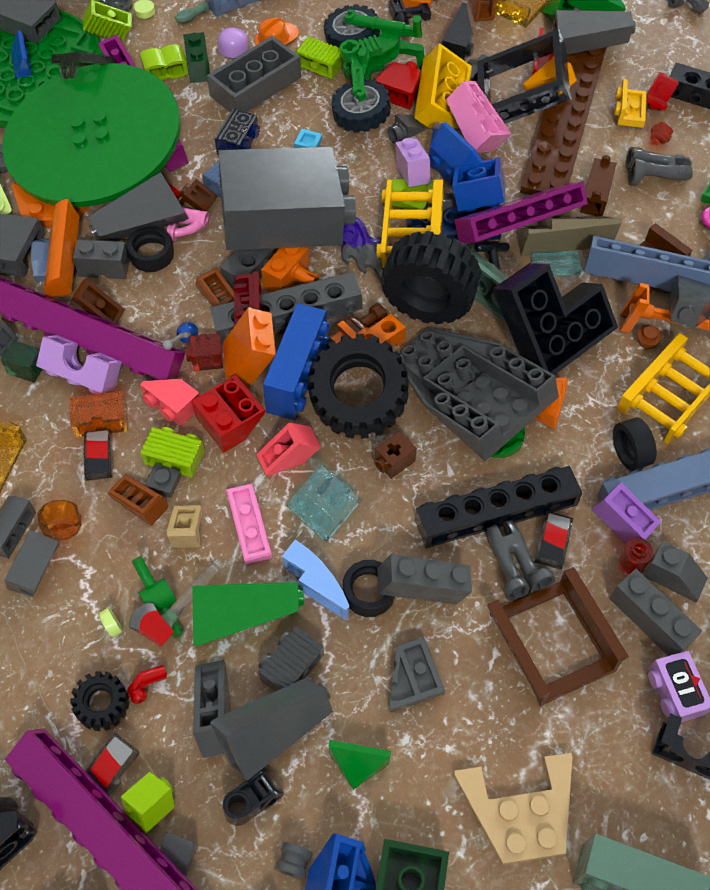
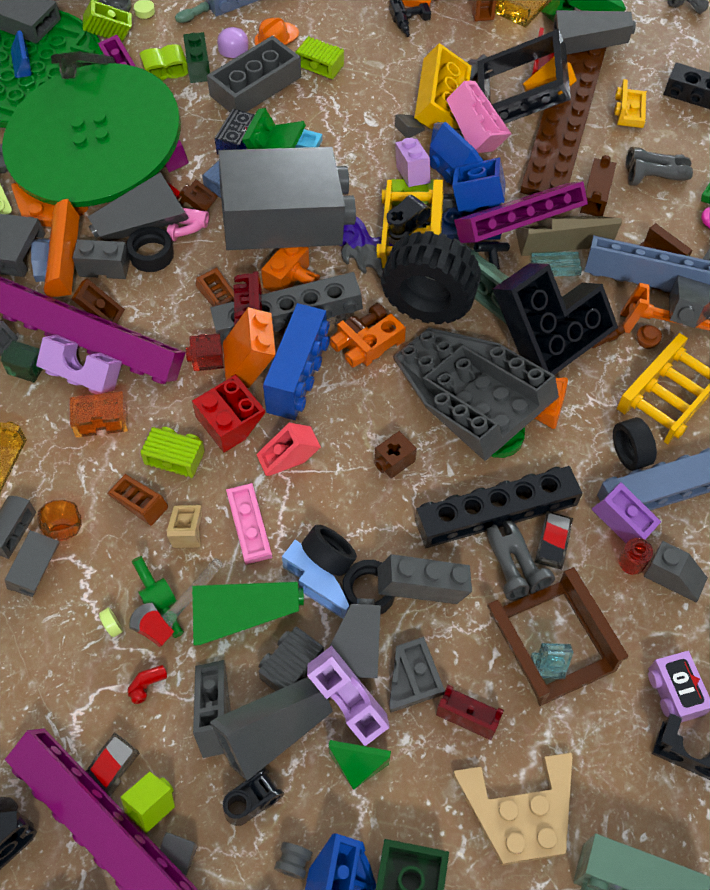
black tyre [70,671,129,731] -> none
slope [84,428,114,481] -> none
coral slope [140,379,200,427] -> none
dark grey plate [145,464,181,498] -> none
hinge [162,322,198,350] -> none
dark grey brick [220,248,273,288] -> none
clear light blue plate [286,464,362,542] -> none
black tyre [307,334,409,439] -> none
piece [324,4,424,133] -> none
red torso [375,61,421,110] -> none
dark grey plate [388,122,408,144] -> none
black slope [442,2,474,61] -> none
dark grey brick [609,569,702,656] -> none
red bracket [646,72,679,111] -> none
clear red plate [650,122,673,145] -> none
none -> green bracket [242,108,306,149]
none -> black tyre [301,525,357,576]
none -> lavender arch [307,646,390,746]
none -> dark grey slope [329,598,381,678]
none -> black piece [386,195,431,240]
none -> dark red hinge [436,685,504,740]
none -> clear light blue bracket [531,643,574,679]
none -> reddish brown piece [592,325,625,348]

